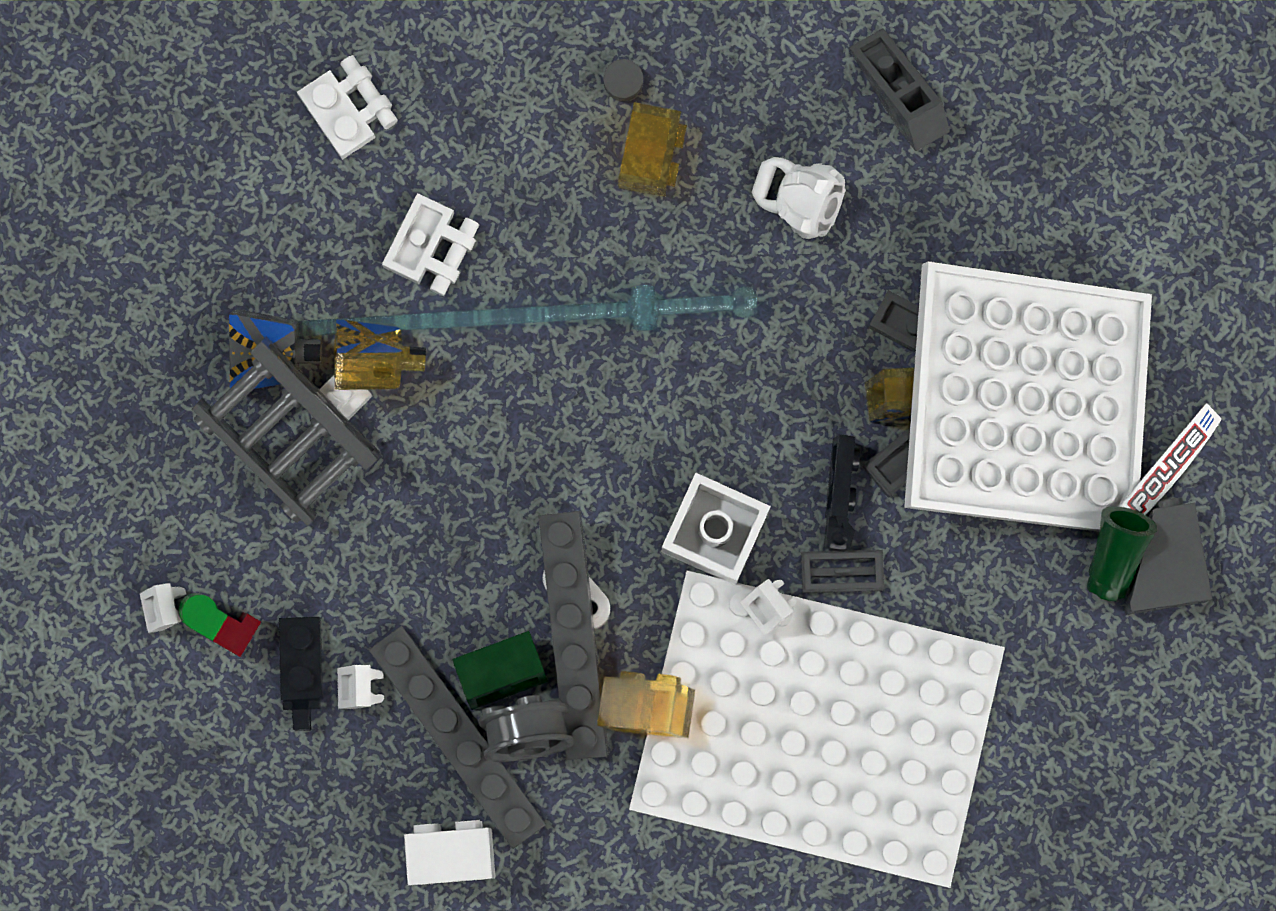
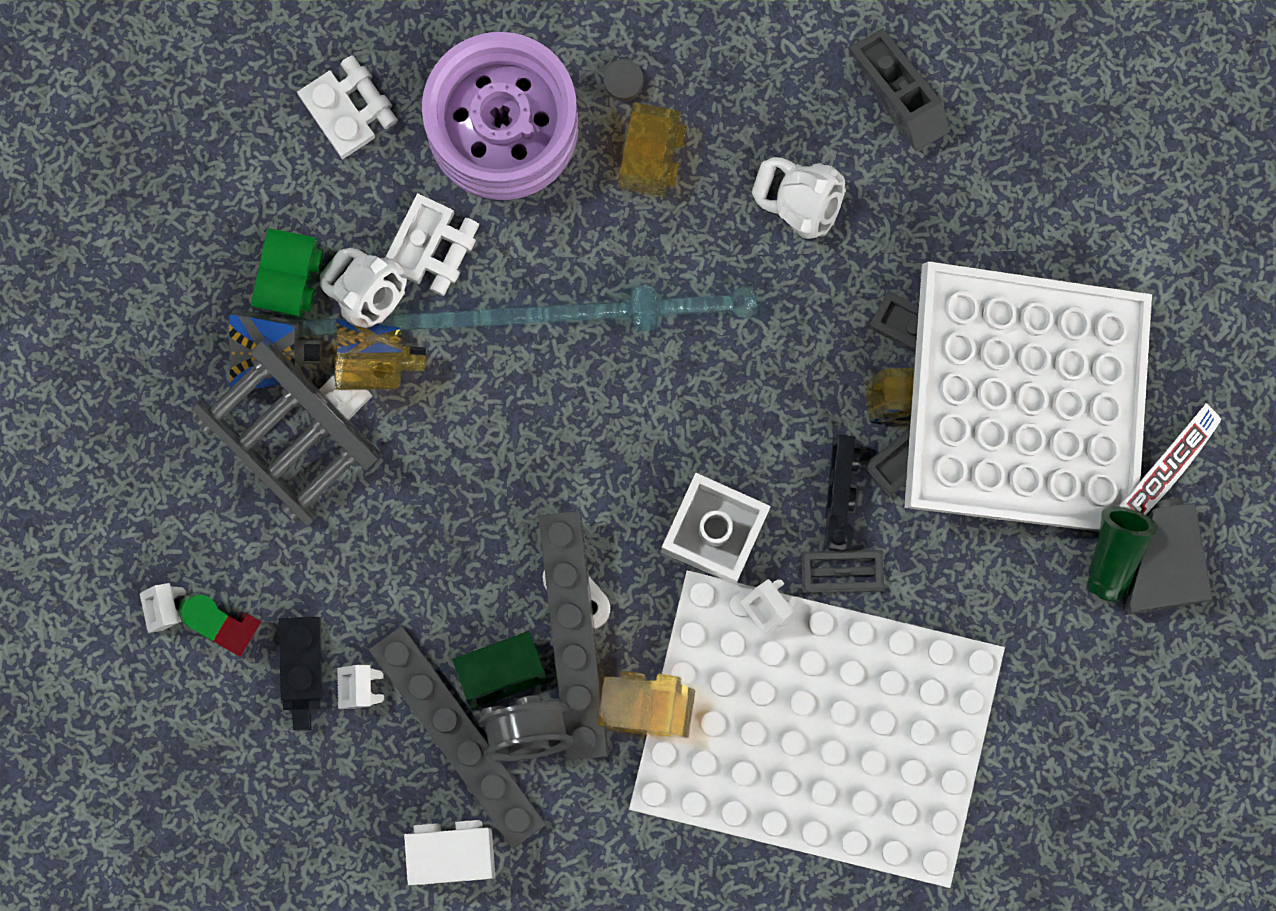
none -> green brick [251,228,324,320]
none -> white piece [320,248,407,328]
none -> lavender wheel [422,32,579,200]

